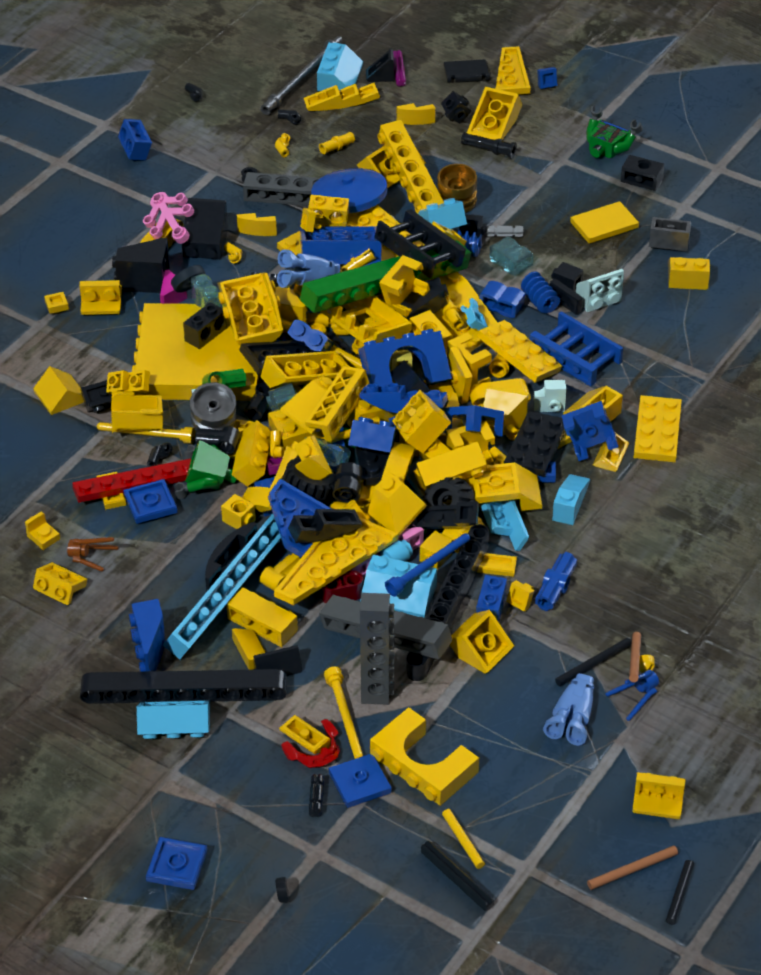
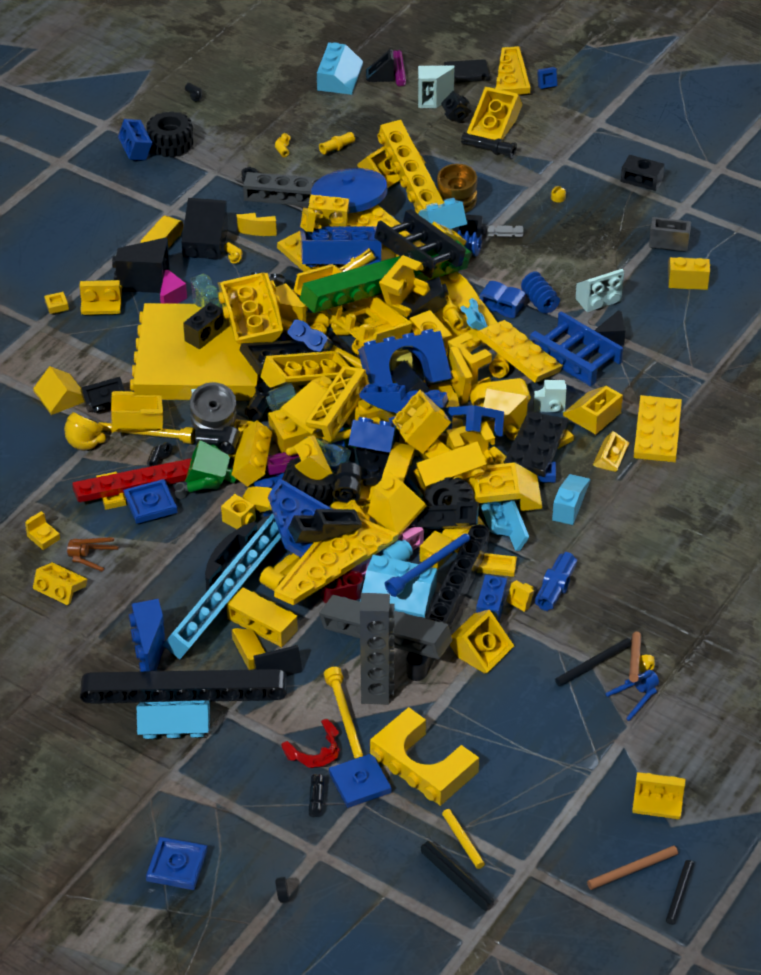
yellow slope [106,370,150,394] -> none
bright pink plant [143,192,195,244] -> none
black bush [171,265,206,293] -> none
green piece [202,369,247,388] -> none
flat silver bar [260,36,342,115] -> none
yellow arm [270,431,285,459] -> none
yellow piece [270,441,299,488] -> none
medium blue piece [277,249,340,288] -> none
black arm [278,109,301,125] -> none
yellow slope [279,715,330,754] -> none
yellow slope [304,82,380,111] -> none
yellow slope [396,103,435,125] -> none
clear light blue brick [489,237,533,275] -> none
medium blue piece [543,673,595,746] -> none
black plate [550,279,583,315] -> none
black brick [551,262,583,292] -> none
blue panel [562,401,618,461] -> none
yellow tile [570,201,639,244] -> none
green torso [586,105,643,158] -> none
none -> yellow piece [64,412,106,450]
none -> black tyre [146,111,194,157]
none -> light aqua slope [418,66,454,108]
none -> yellow hinge [551,186,566,203]
none -> black slope [594,310,626,346]

